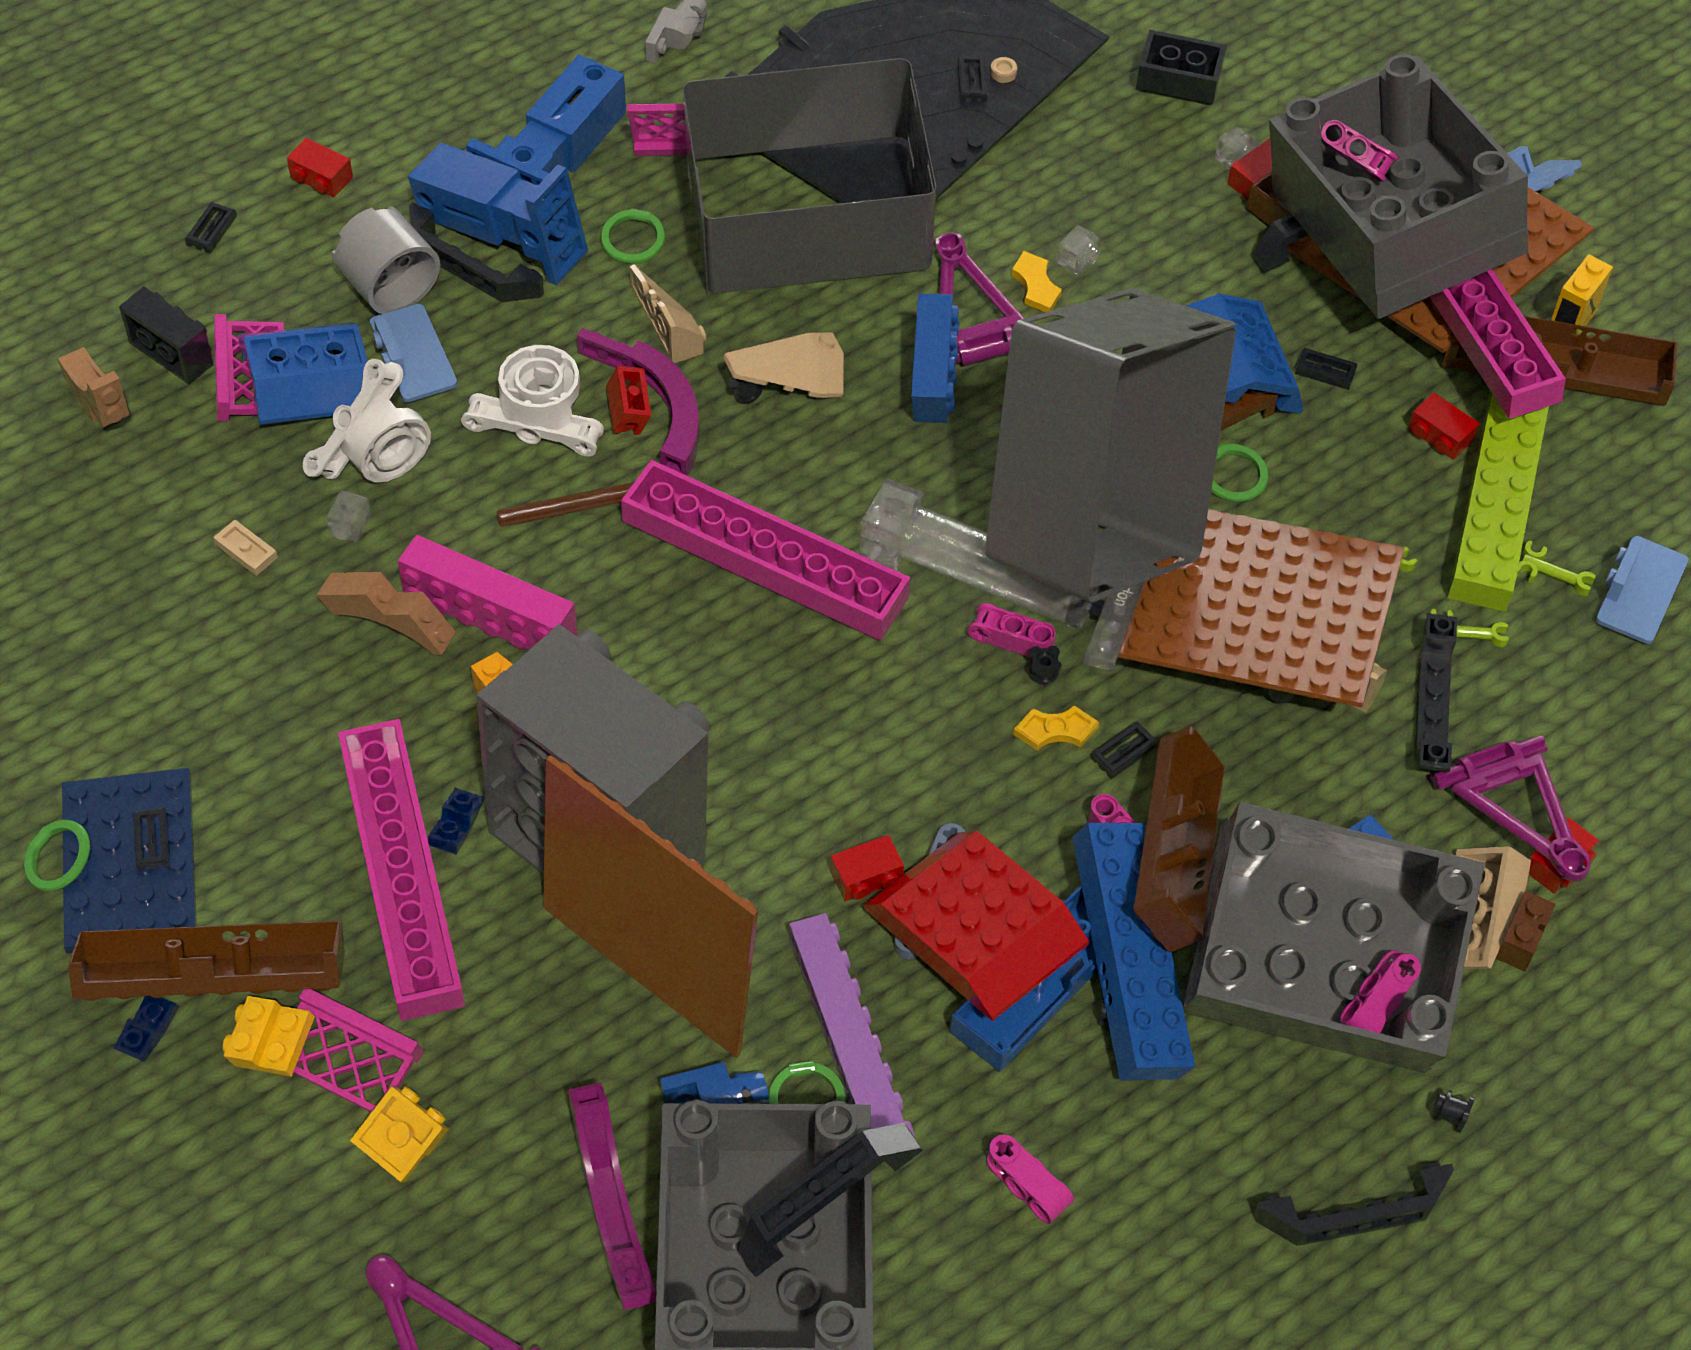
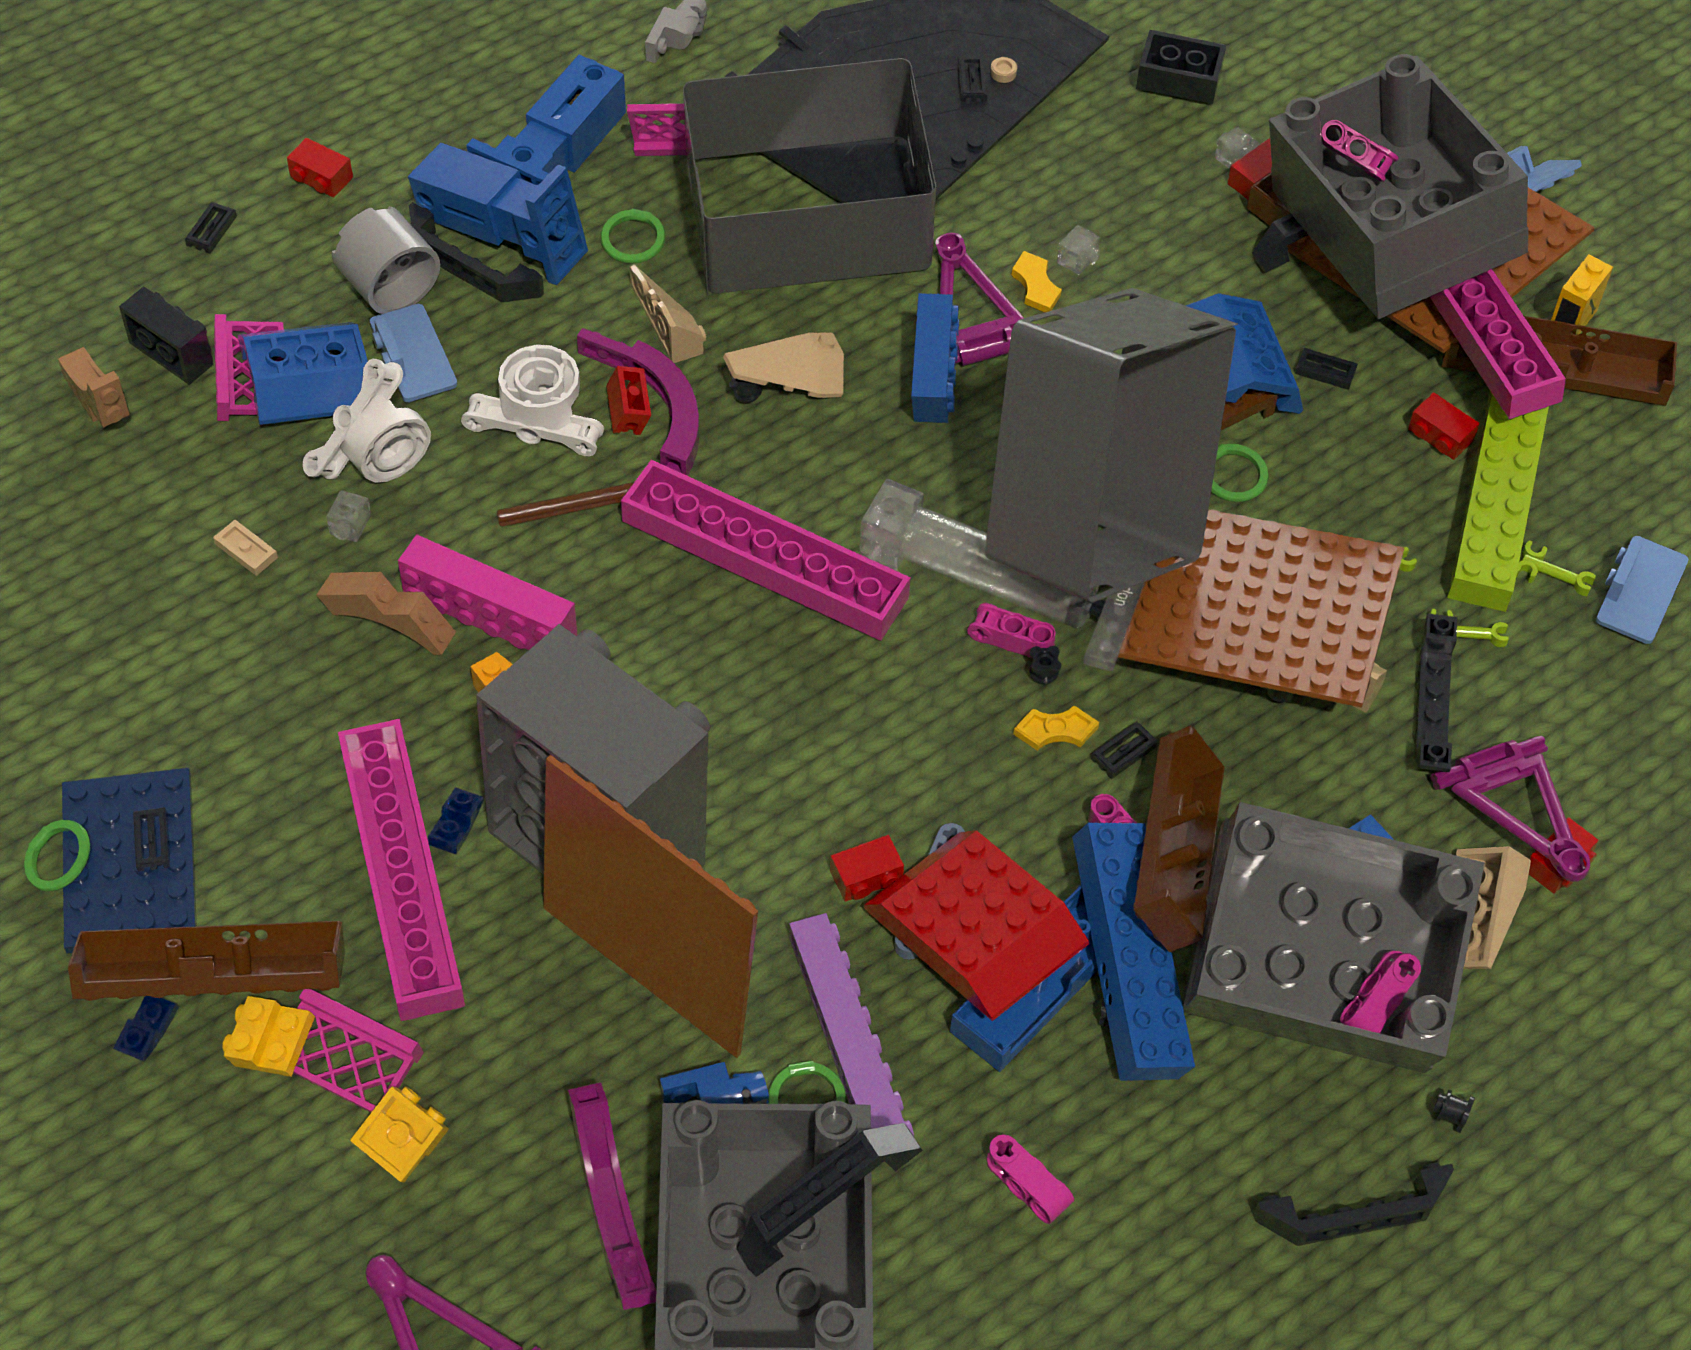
reddish brown piece [1495,891,1556,972] -> none

